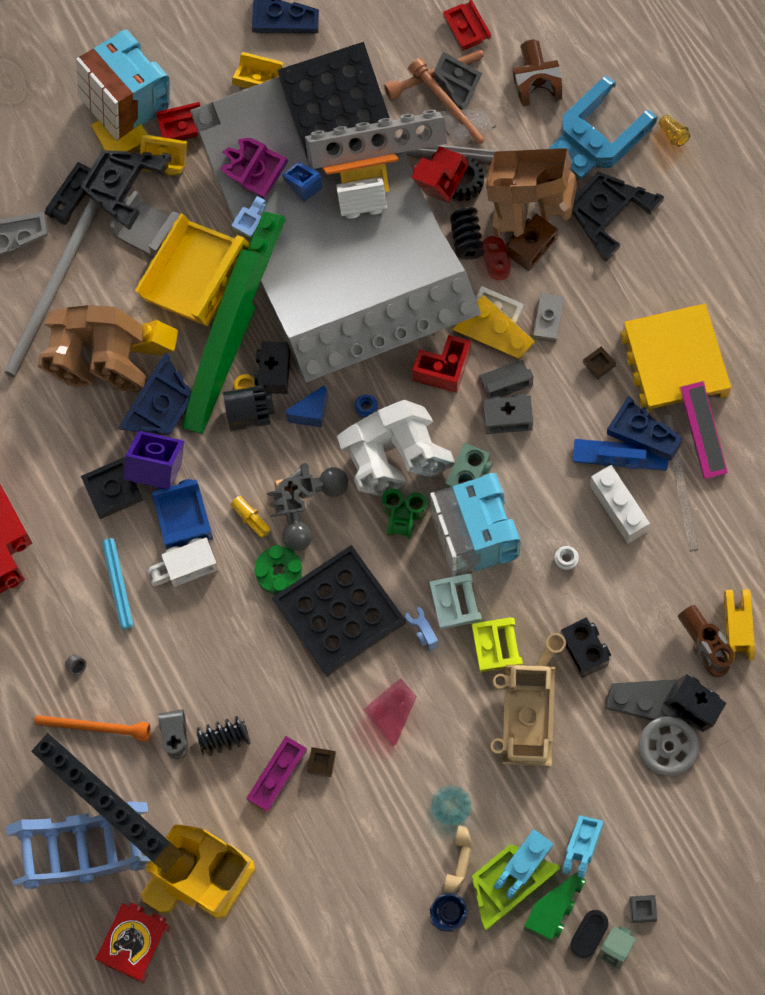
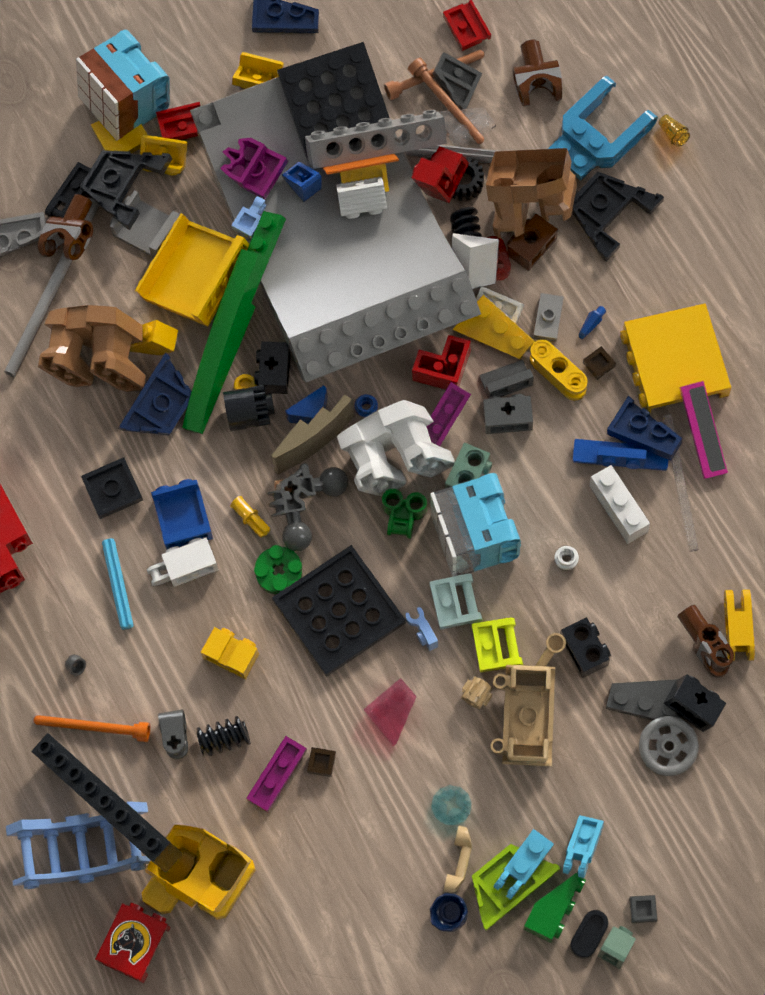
dark purple brick [123,431,184,489] -> none
none -> reddish brown connector [38,194,93,260]
none -> yellow brick [201,627,259,680]
none -> dark tan slope [271,394,354,474]
none -> magenta plate [427,382,471,446]
none -> white slope [452,233,499,289]
none -> tan gear [461,676,493,709]
none -> yellow piece [530,340,588,401]
none -> blue bar [579,306,606,339]

